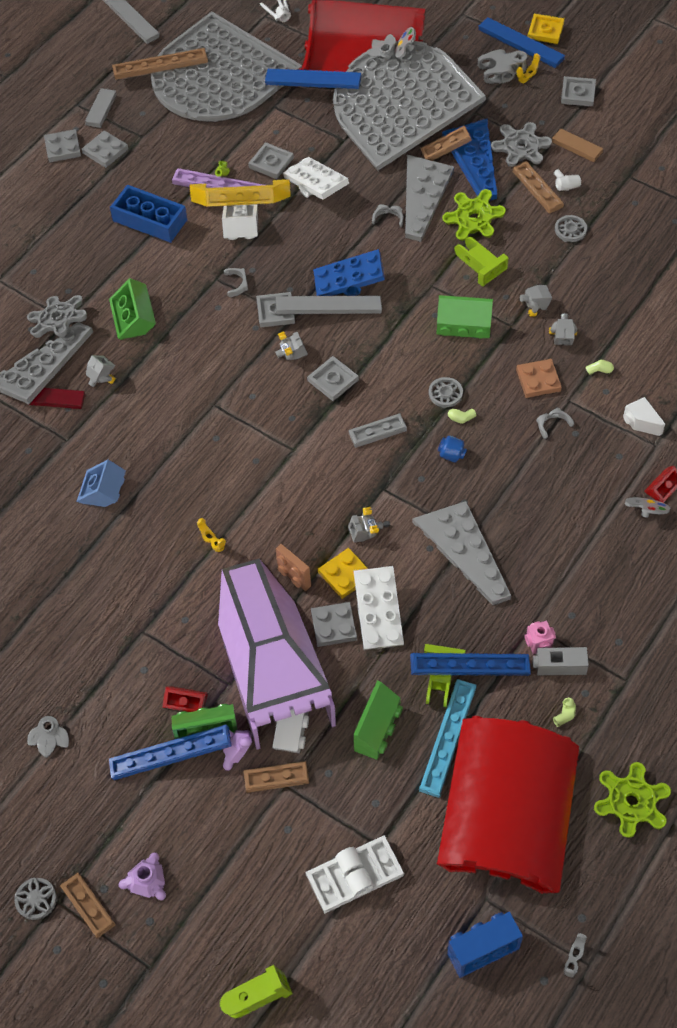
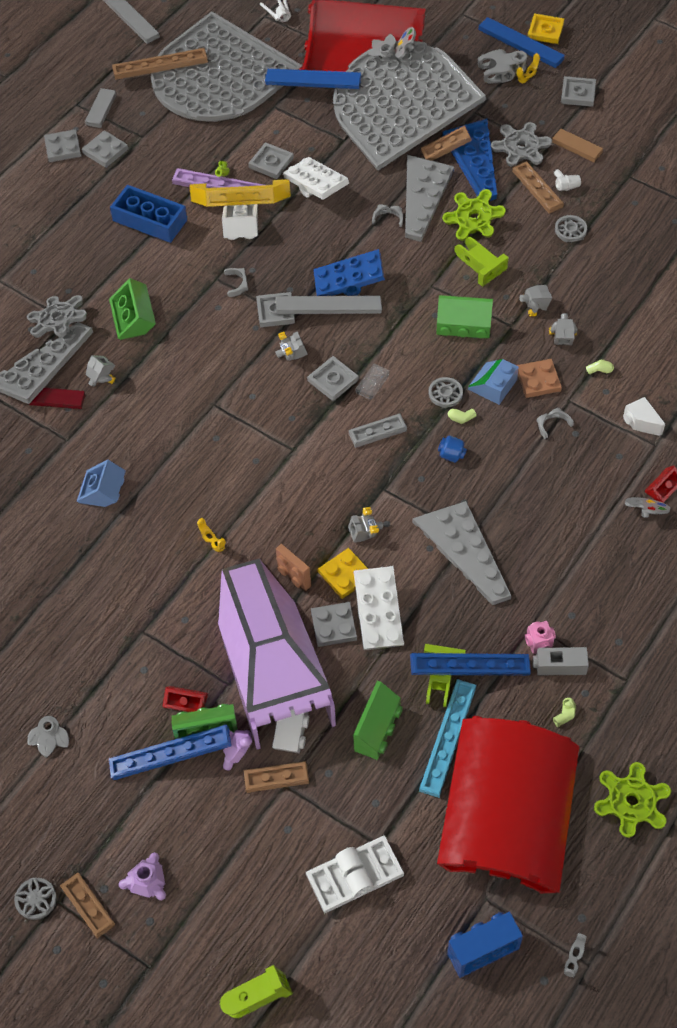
none -> clear plate [356,364,389,400]
none -> medium blue slope [468,359,519,405]

